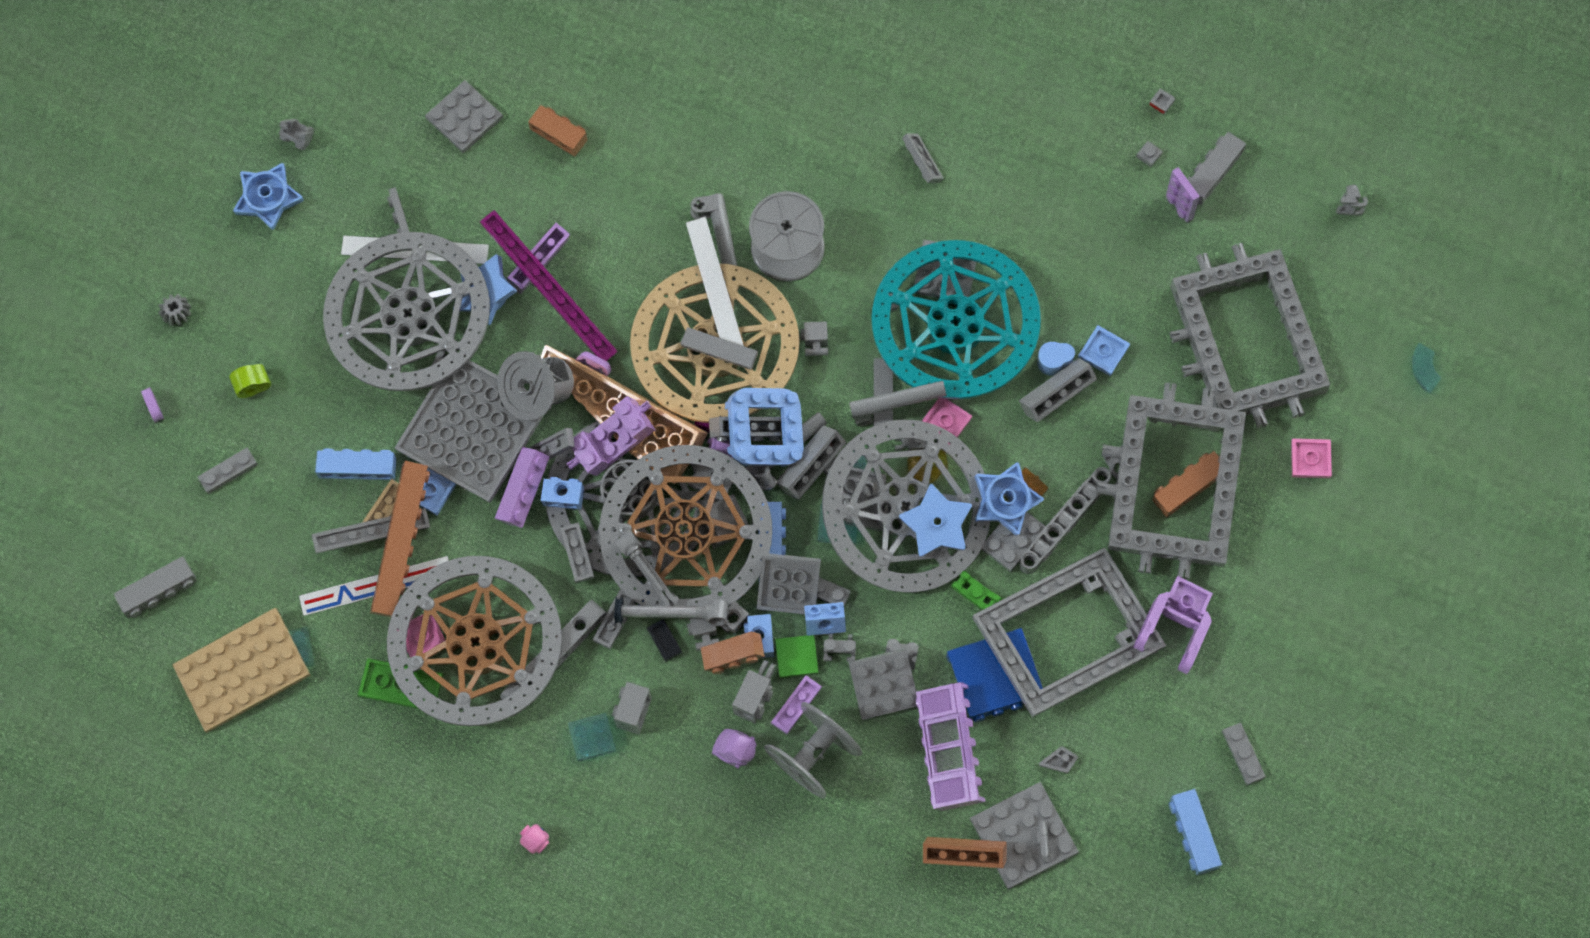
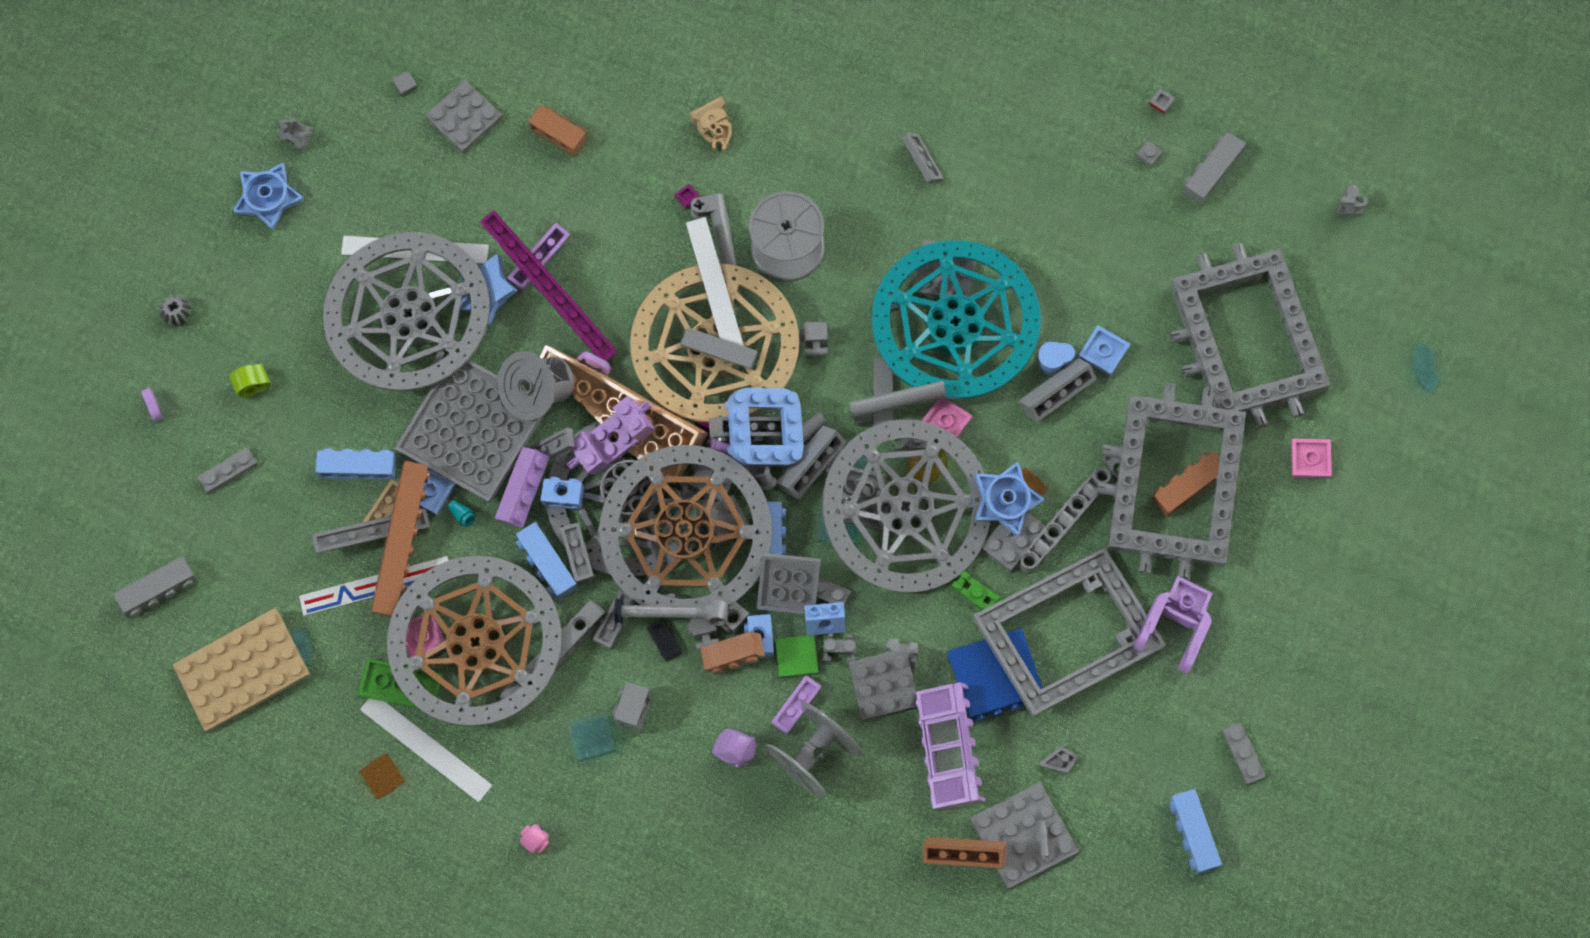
light grey plate [387,187,409,233] -> none
light grey piece [615,530,678,606] -> none
light grey brick [732,660,776,724] -> none
light blue plate [899,484,972,557] -> none
lavender plate [1166,167,1200,223] -> none
none -> clear orange piece [359,753,405,799]
none -> white sticker [360,699,492,802]
none -> light grey tile [392,71,418,96]
none -> teal cone [448,500,475,527]
none -> light blue brick [516,522,578,601]
none -> magenta tile [674,184,700,210]
none -> tan piece [690,96,732,152]

